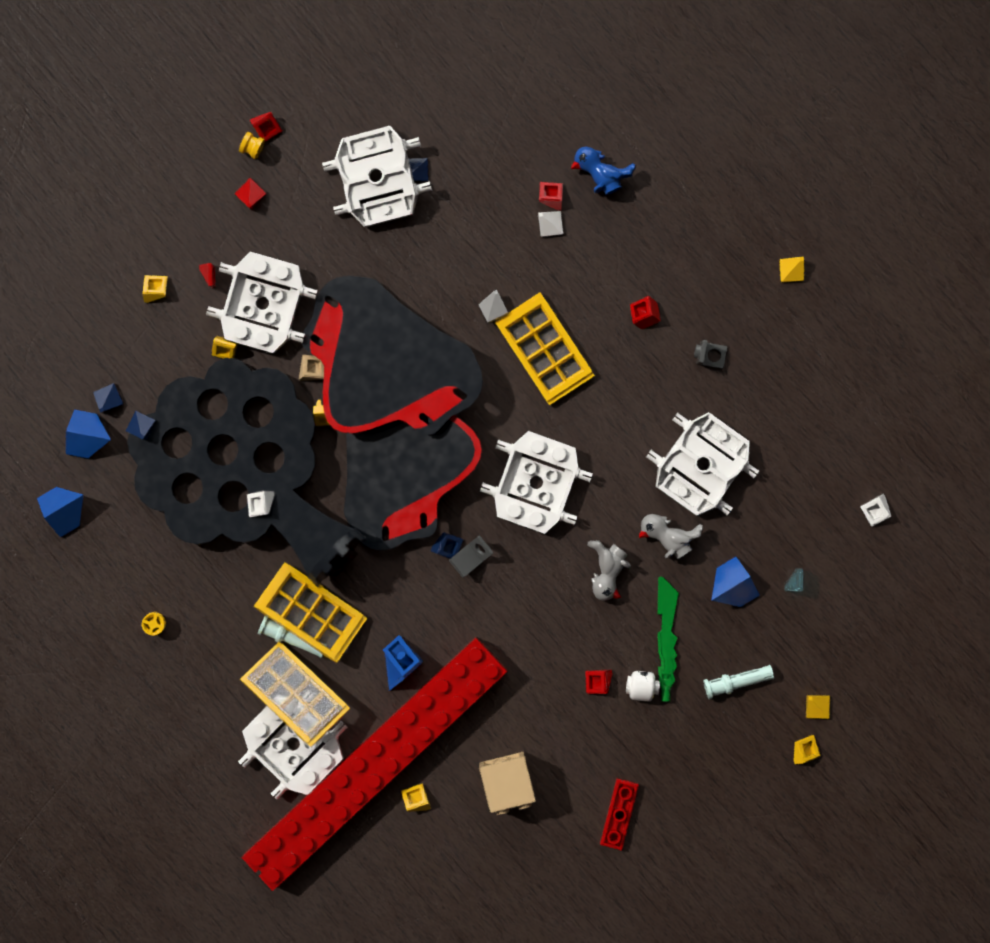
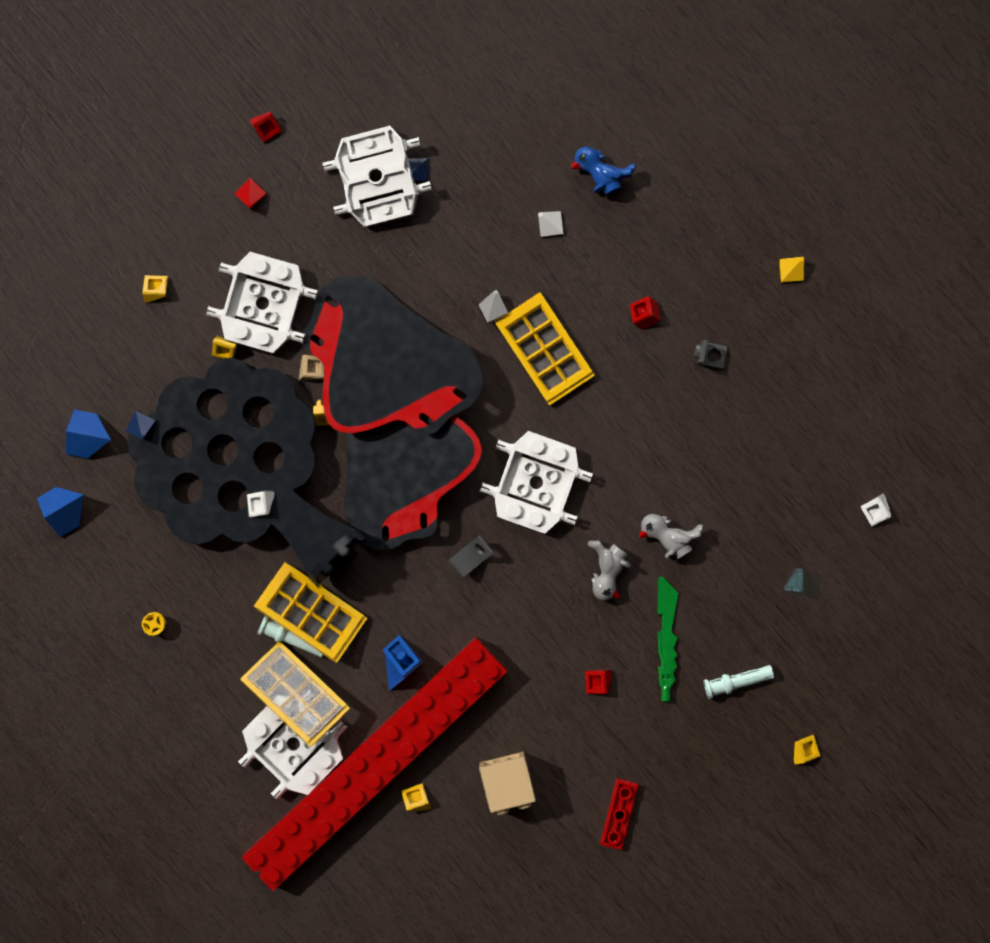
dark blue slope [93,383,123,413] -> none
red slope [199,263,216,288] -> none
yellow wheel [239,131,265,160] -> none
dark blue slope [430,532,463,559] -> none
red slope [539,182,563,210] -> none
white head [626,671,660,702] -> none
white piece [646,412,759,516] -> none
blue slope [711,556,759,607] -> none
yellow slope [806,695,830,719] -> none

